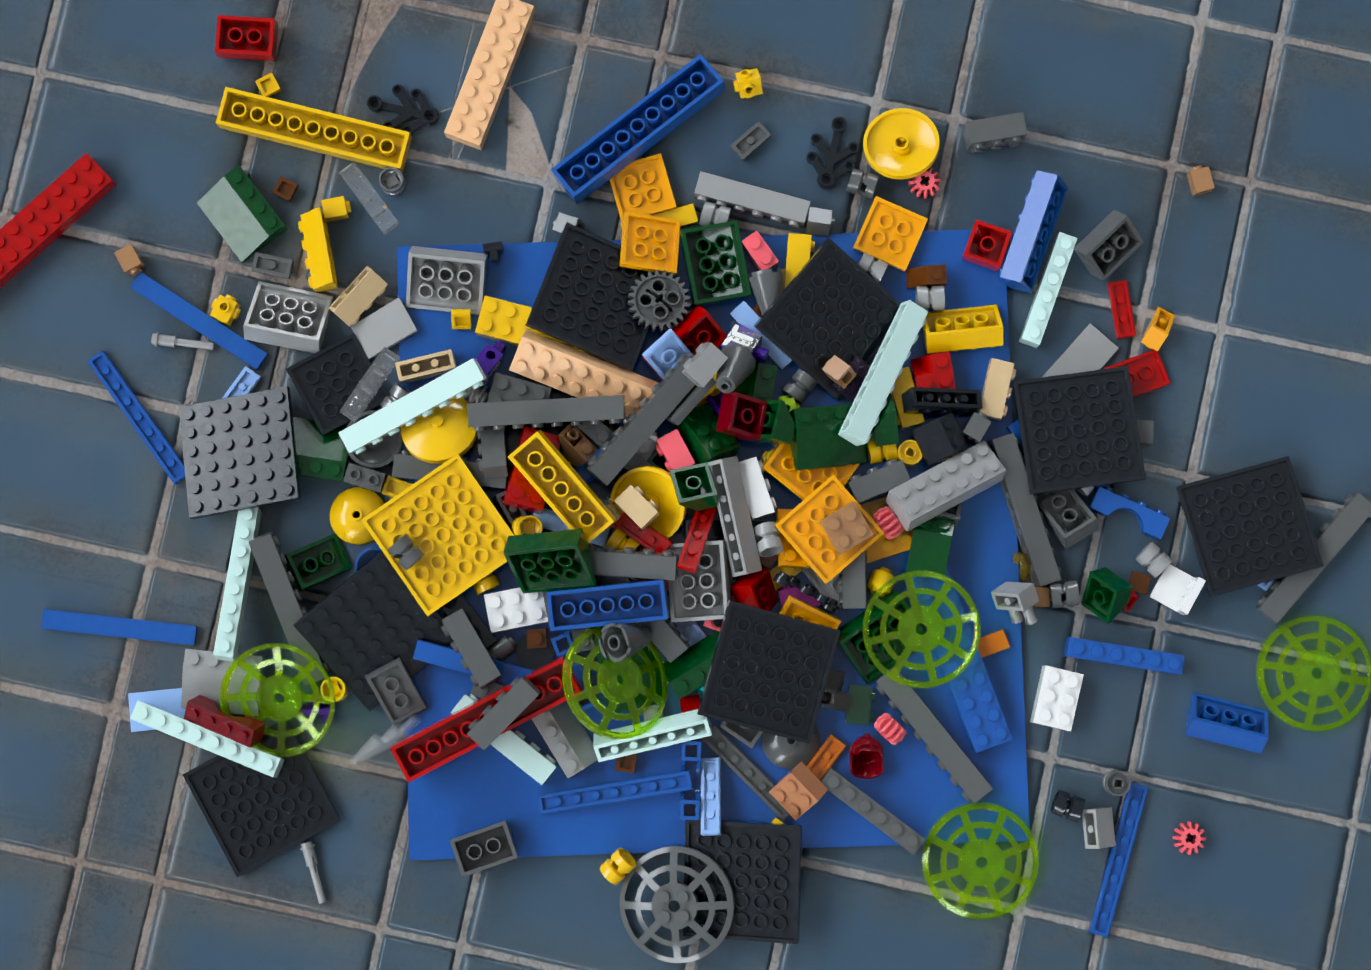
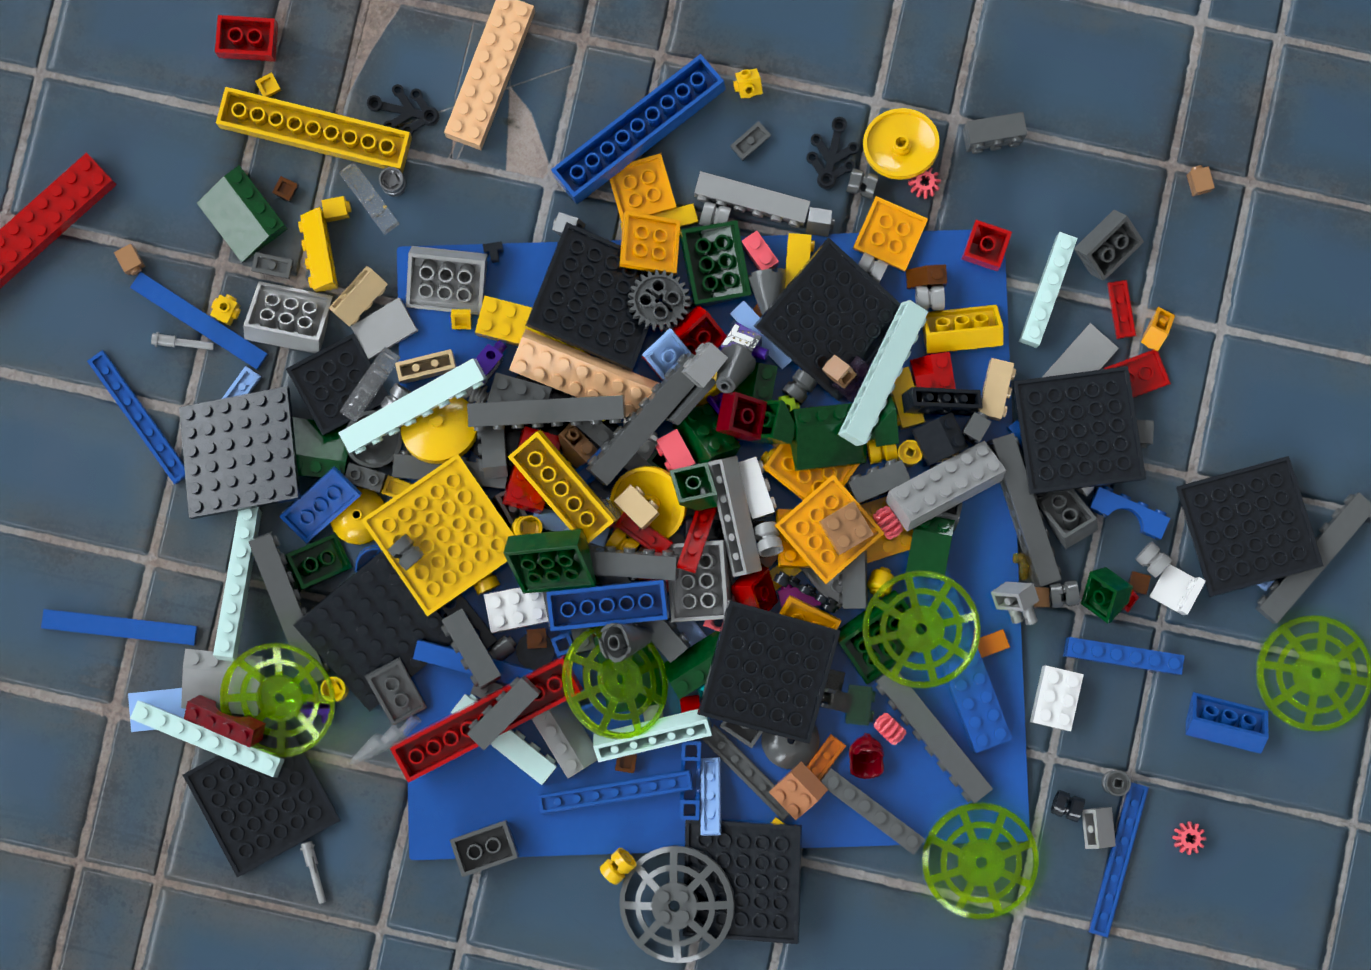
brick [999,170,1068,294] -> none
none -> blue plate [279,466,362,544]

